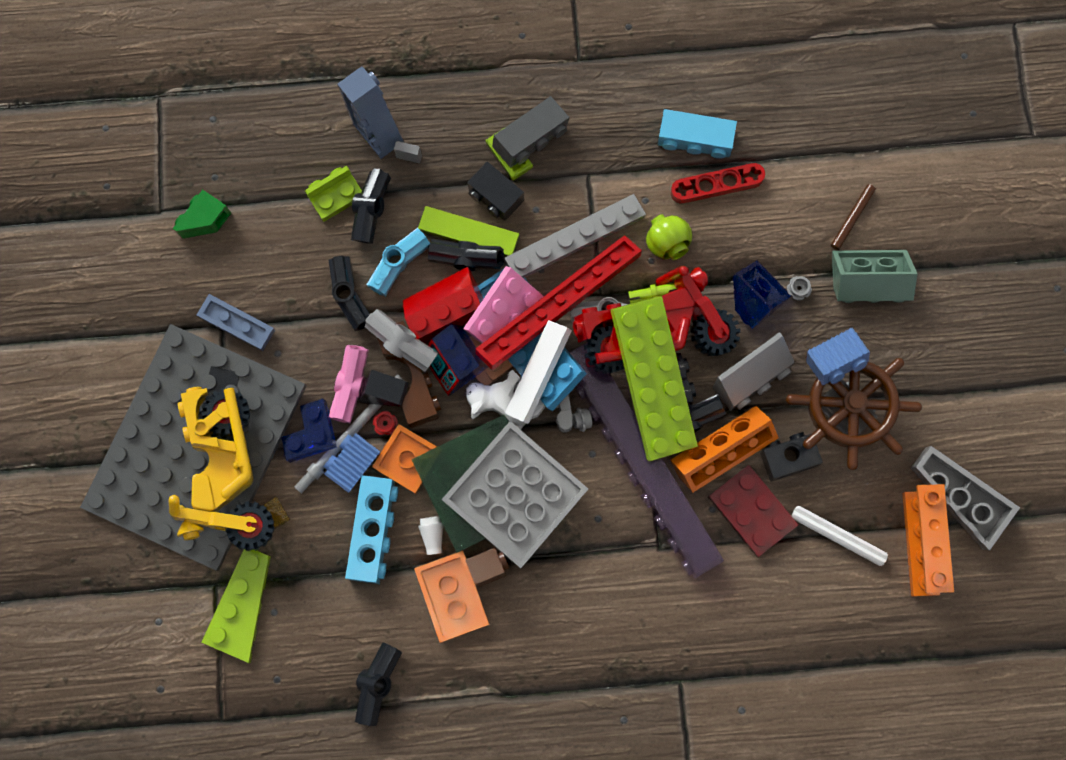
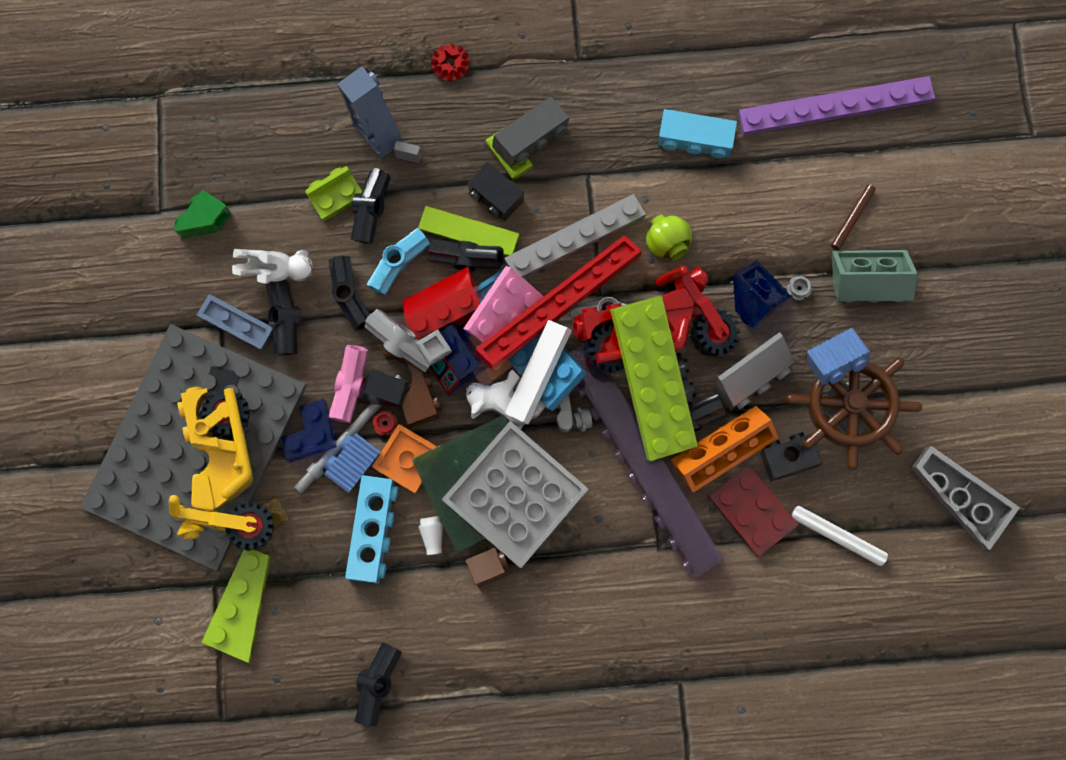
orange plate [414,551,490,643] -> none
lime pin [628,283,677,304] -> none
red beam [671,163,765,204] -> none
orange fence [902,484,954,597] -> none
none -> white animal [232,249,313,283]
none -> black piece [265,280,301,355]
none -> light grey tile [416,329,452,366]
none -> red gear [431,43,470,81]
none -> medium lavender plate [738,76,935,136]

